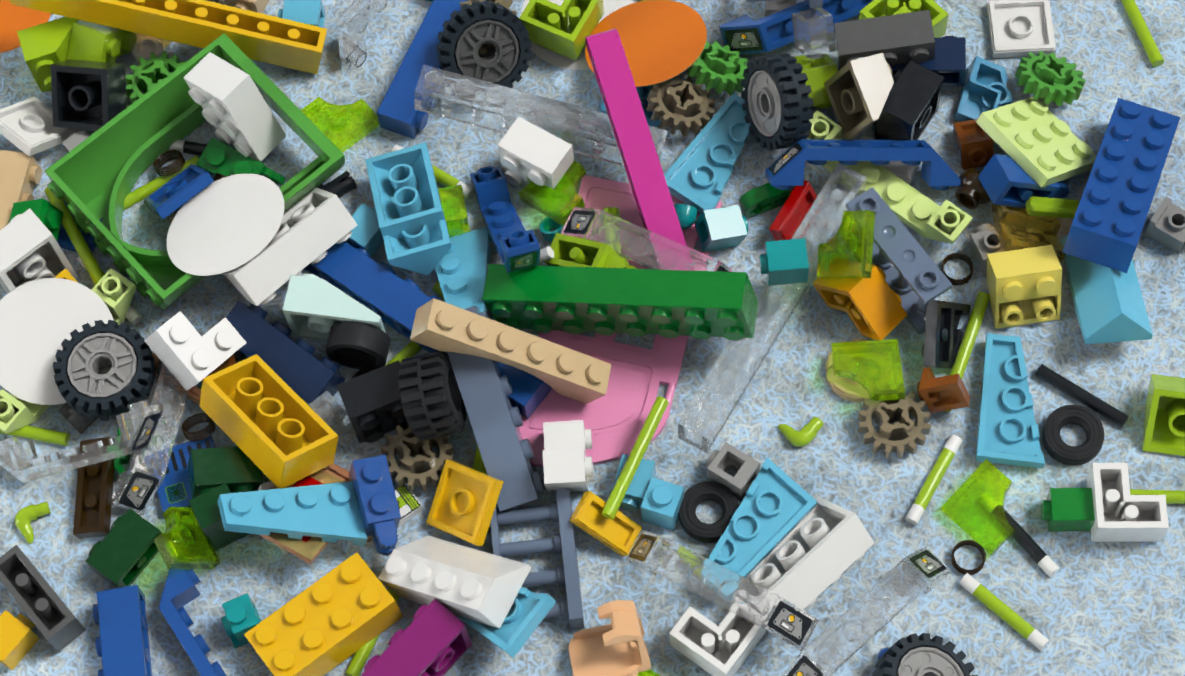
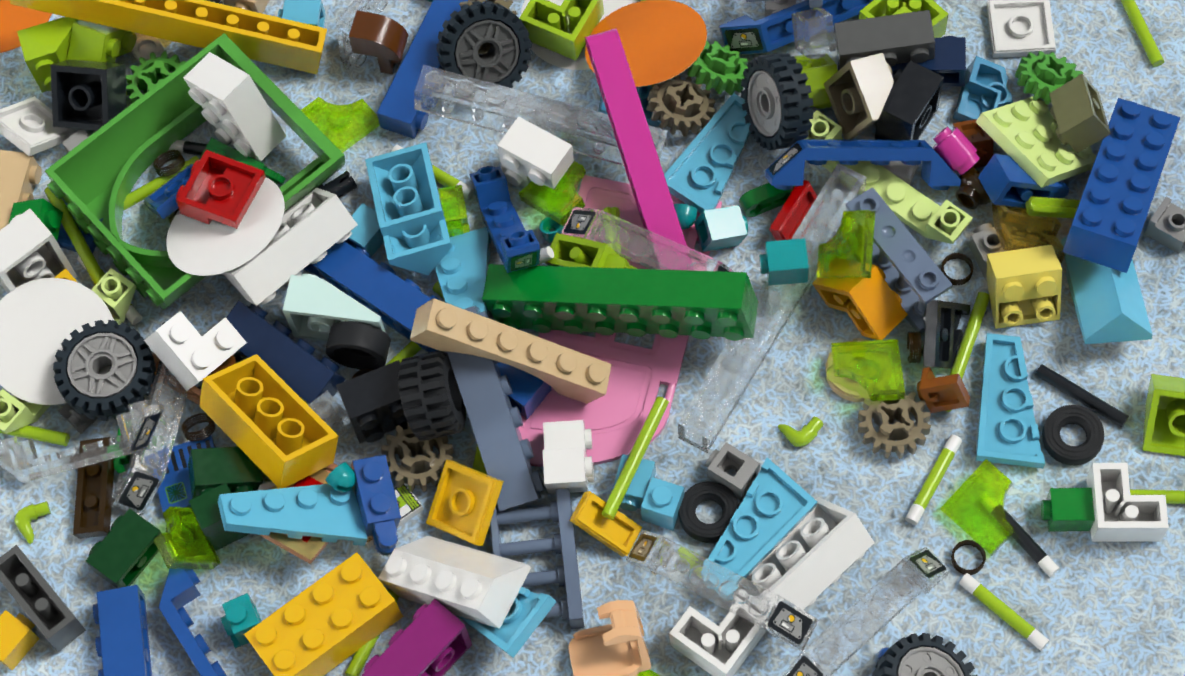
none -> red plate [176,150,266,229]
none -> teal hinge [326,462,356,493]
none -> reddish brown brick [349,10,409,75]
none -> dark brown axle [907,331,922,363]
none -> dark pink brick [933,126,980,175]
none -> olive brick [1049,74,1111,153]

